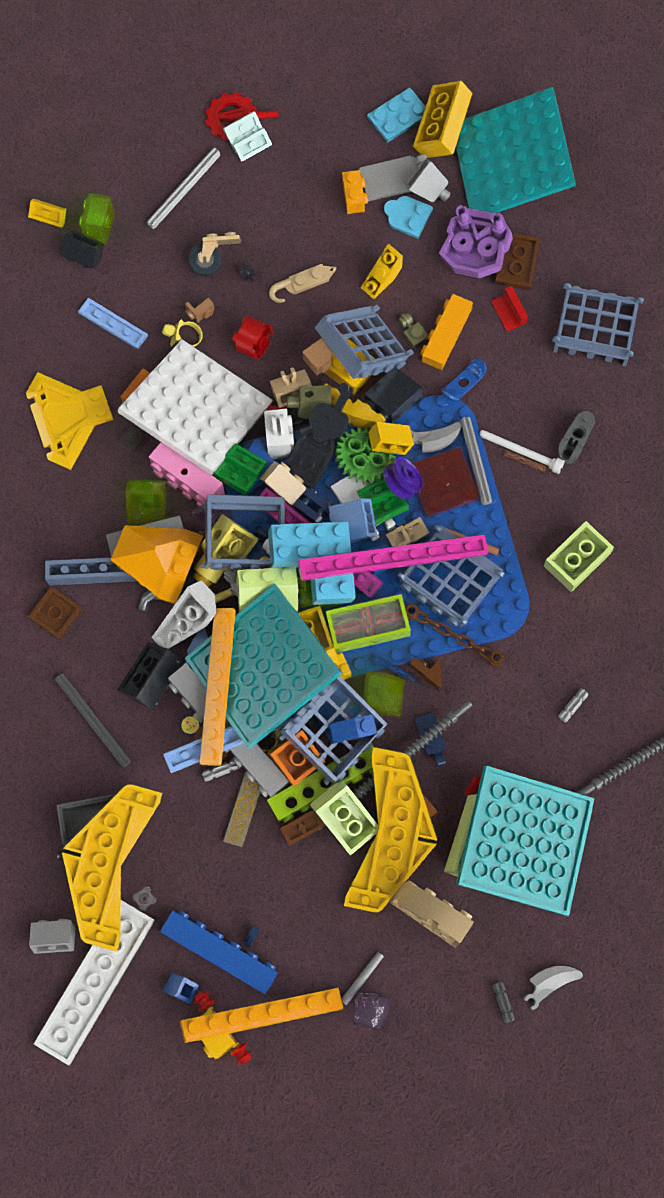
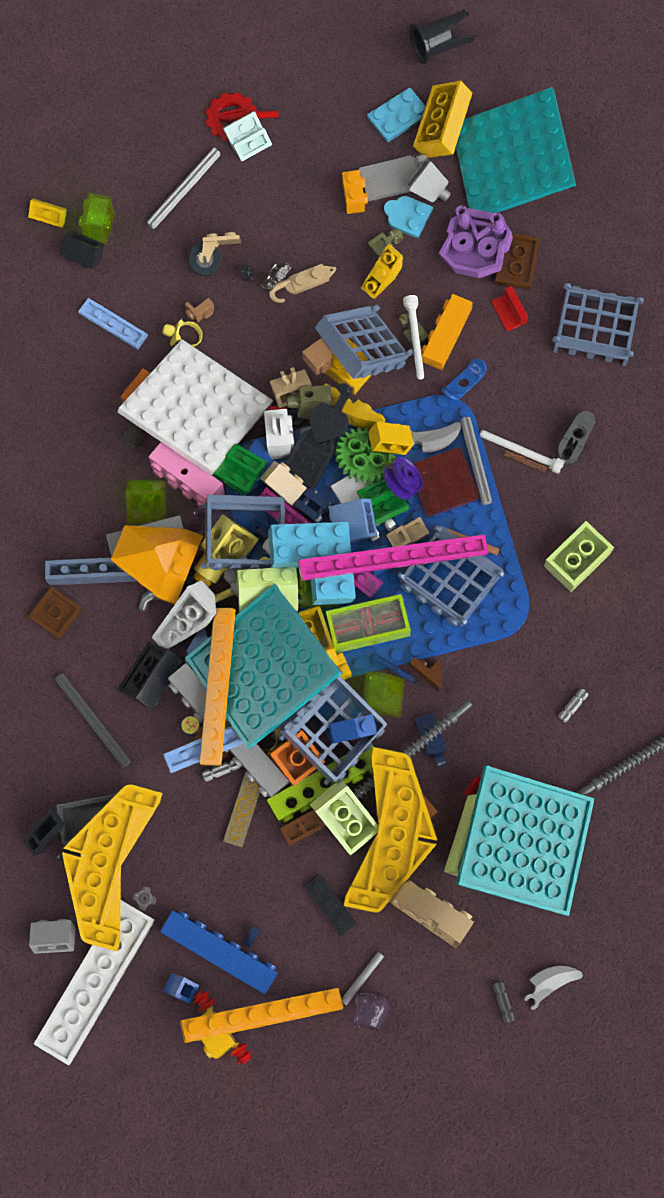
yellow plate [26,372,113,470] -> none
red brick [233,316,273,360] -> none
black brick [364,367,423,424] -> none
reddish brown piece [405,604,504,667] -> none
none -> black slope [23,807,64,856]
none -> clear smoke plate [261,262,291,291]
none -> black plate [305,875,357,936]
none -> olive plate [368,229,403,258]
none -> white piece [403,295,424,379]
none -> black piece [409,9,476,64]

